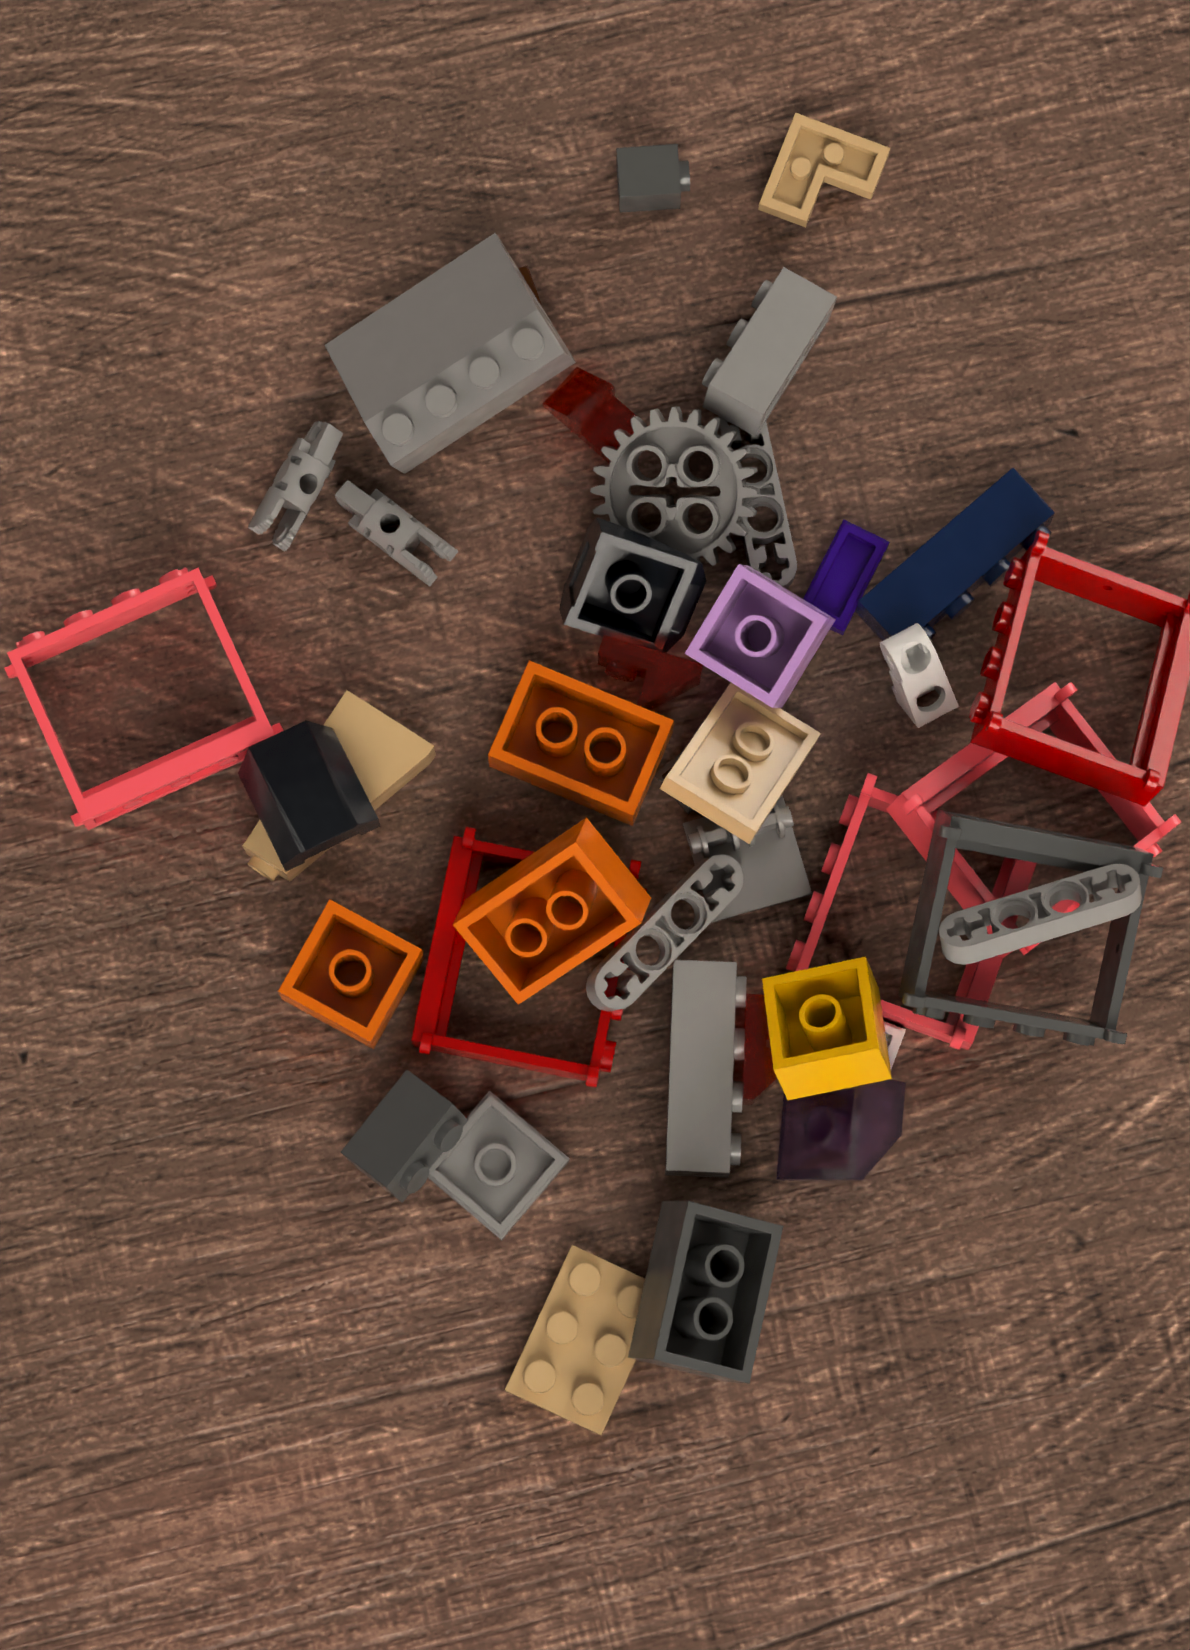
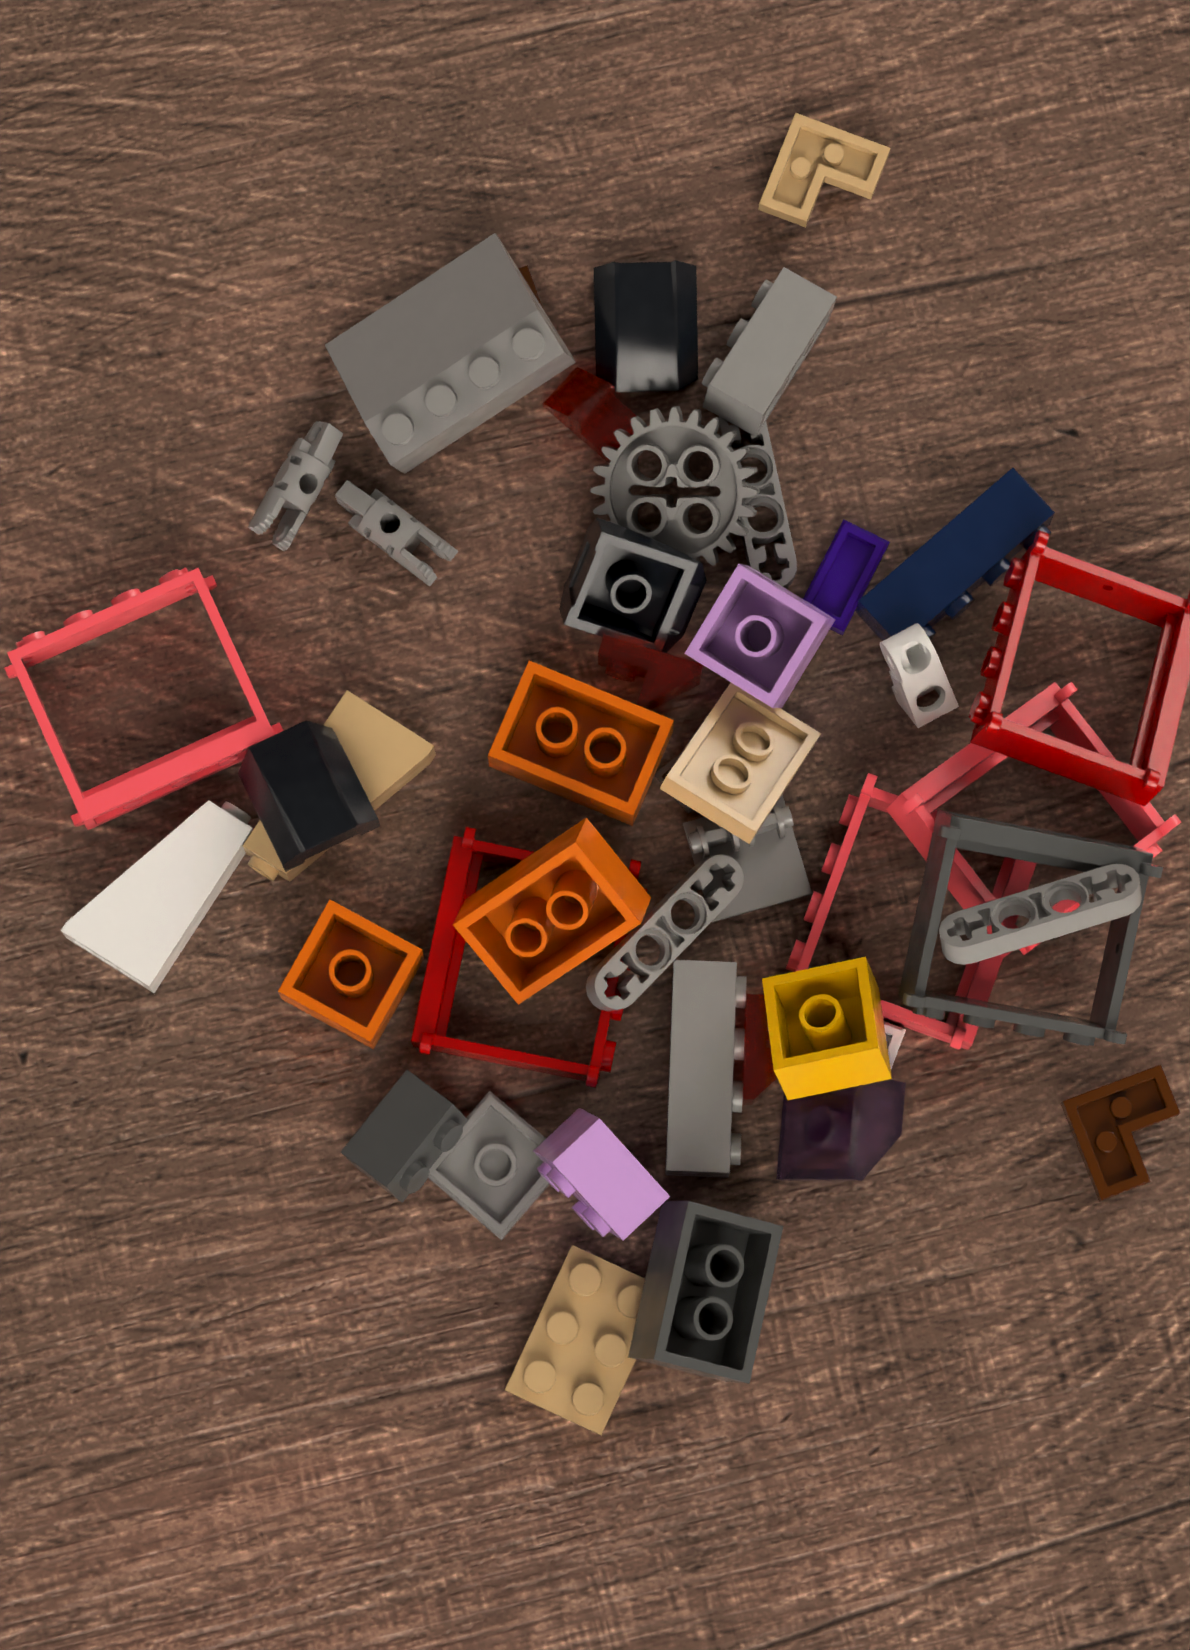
dark grey brick [616,144,690,213] -> none
none -> white slope [61,800,253,993]
none -> lavender brick [533,1108,670,1241]
none -> black slope [594,260,698,392]
none -> reddish brown plate [1060,1064,1180,1202]

